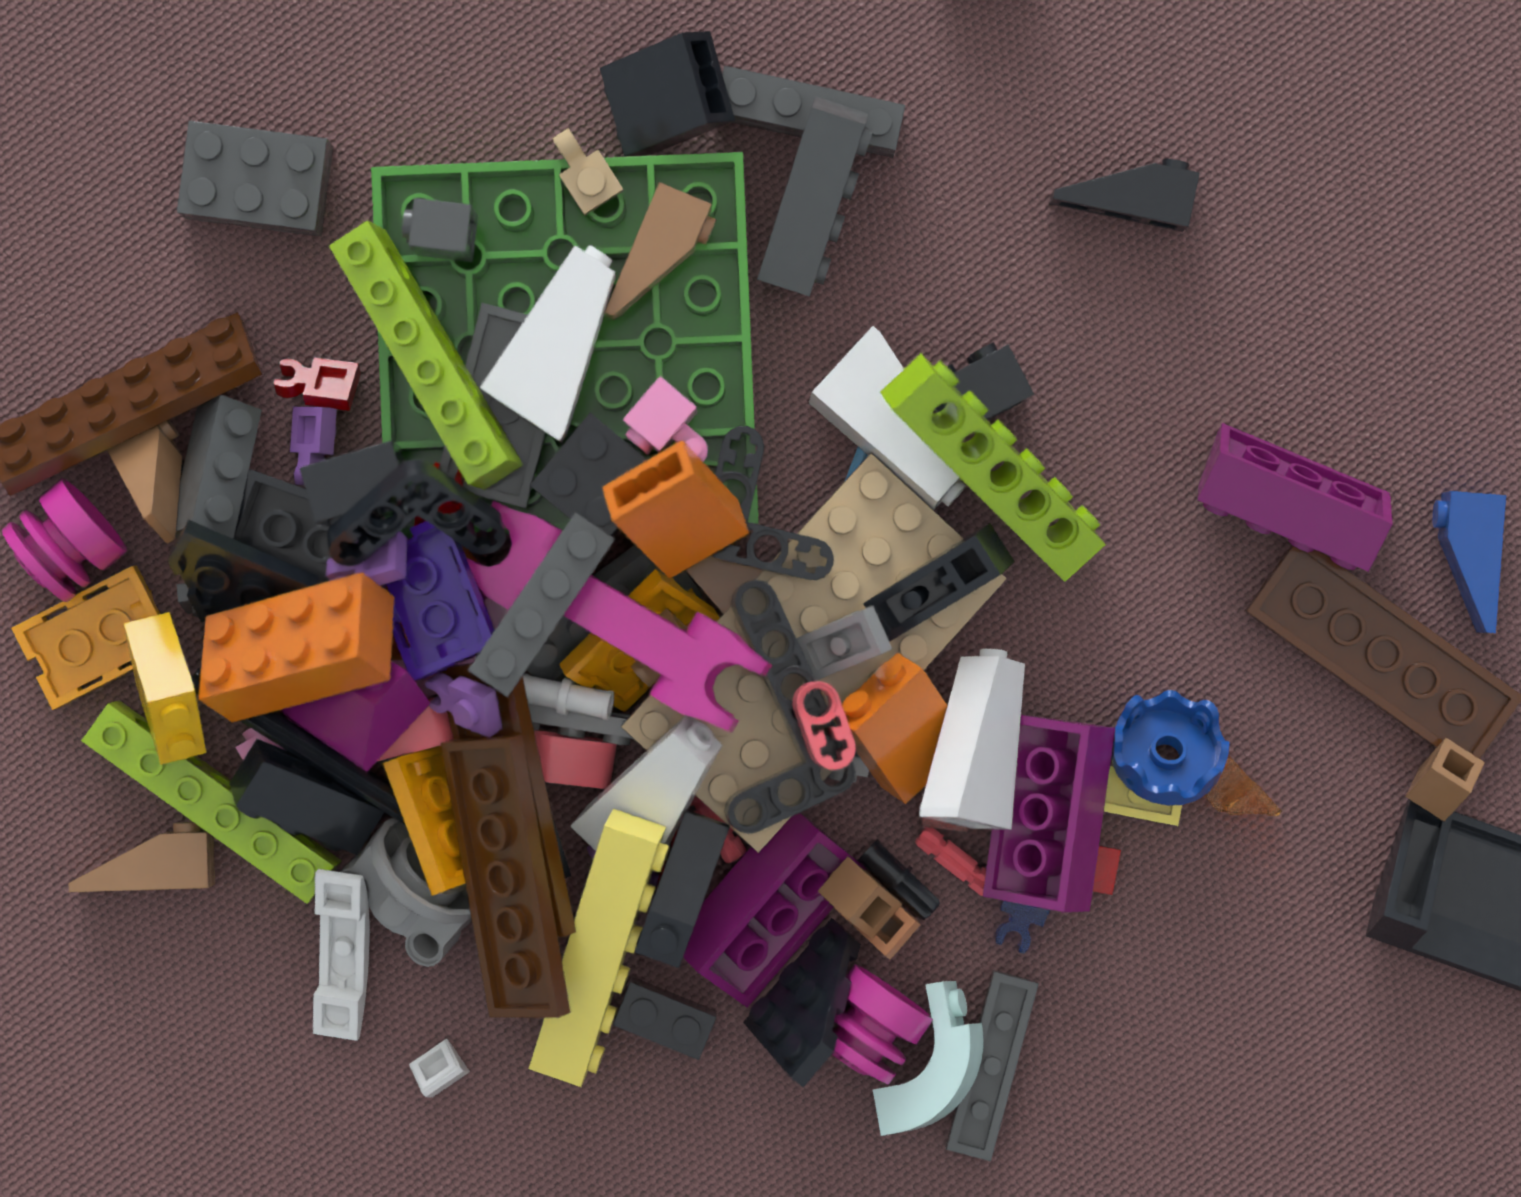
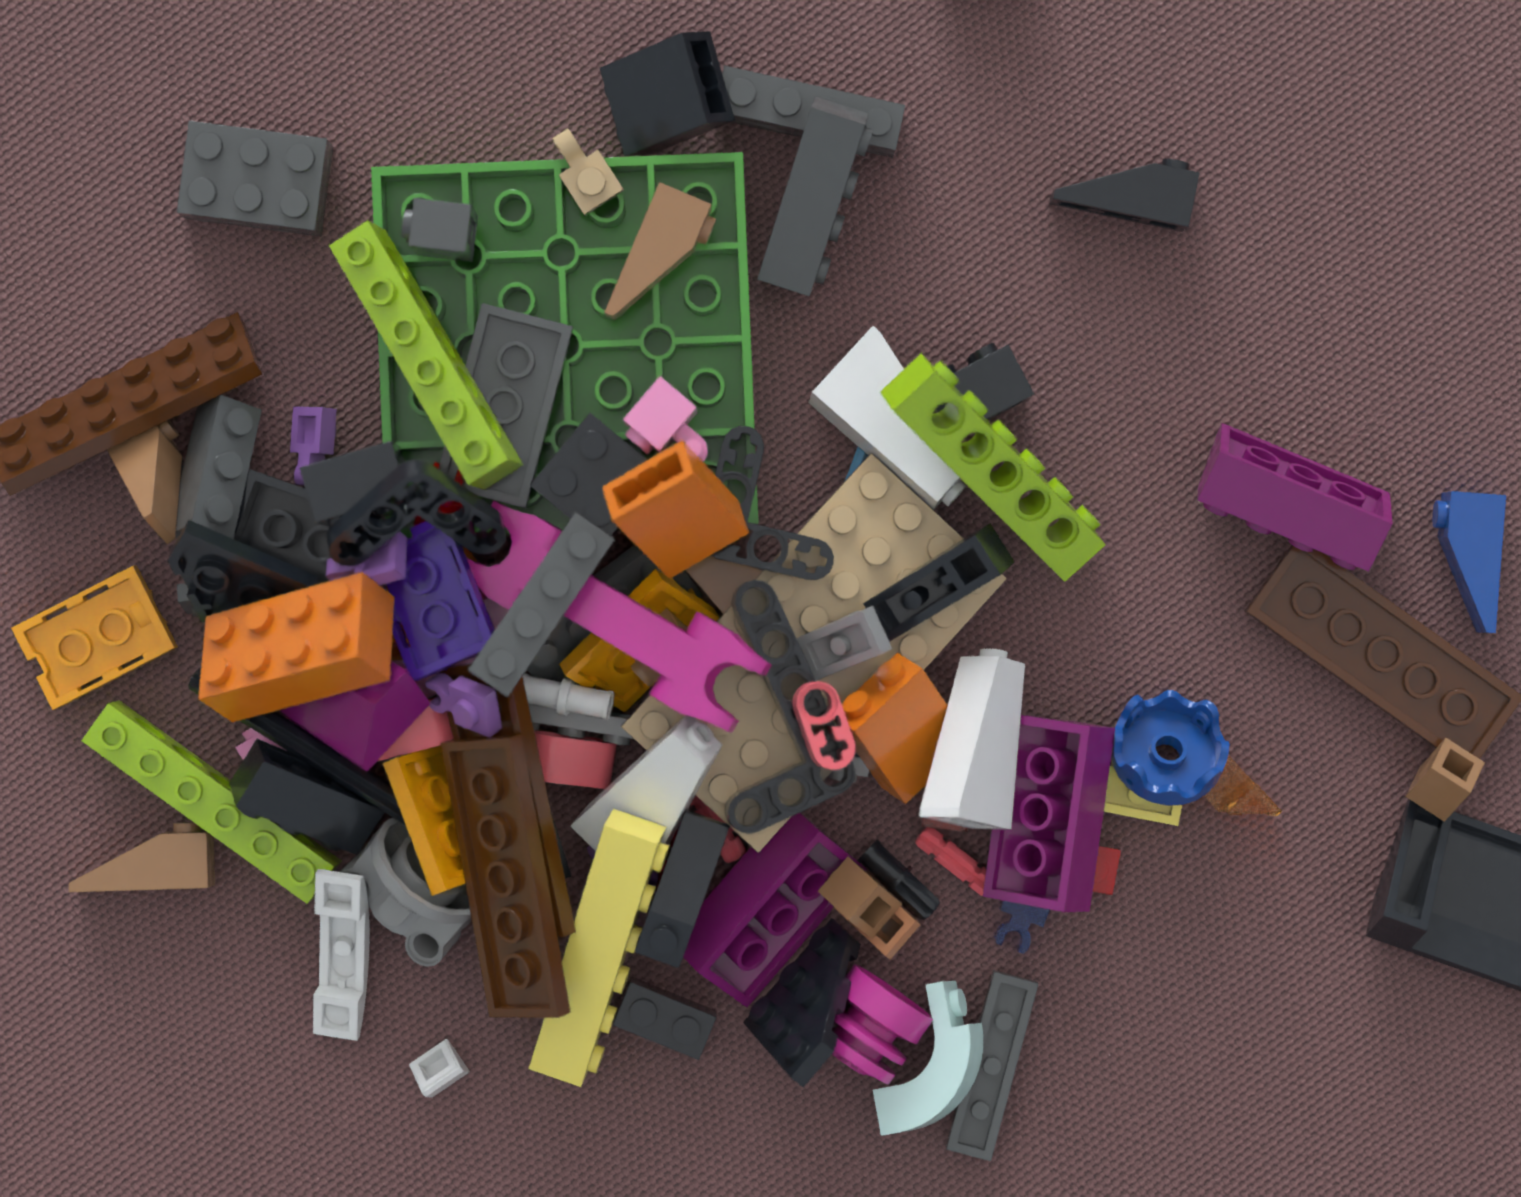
dark pink wheel [2,478,127,602] -> none
yellow brick [123,612,206,765] -> none
plate [273,357,361,411] -> none
white slope [480,245,616,443] -> none

